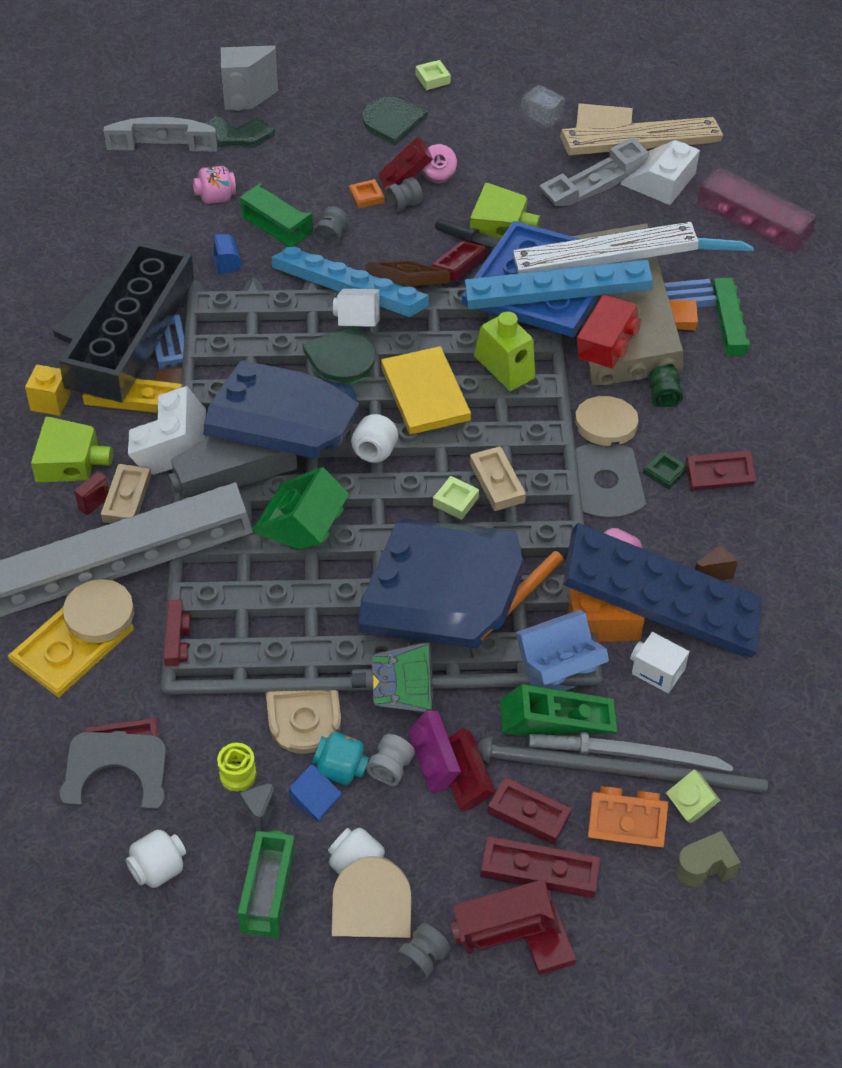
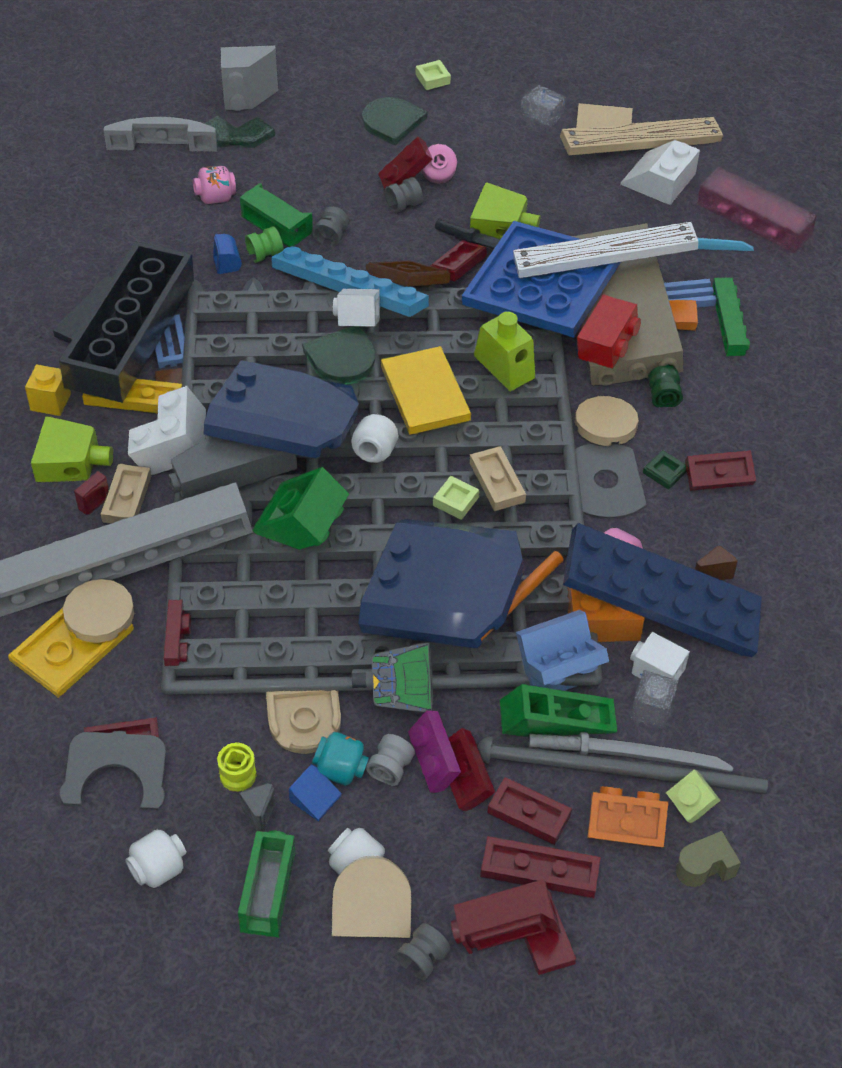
orange tile [349,179,385,209] -> none
dark azure plate [465,260,653,310] -> none
light grey slope [539,137,649,206] -> none
none -> bright green wheel [245,226,283,263]
none -> clear brick [630,670,679,730]

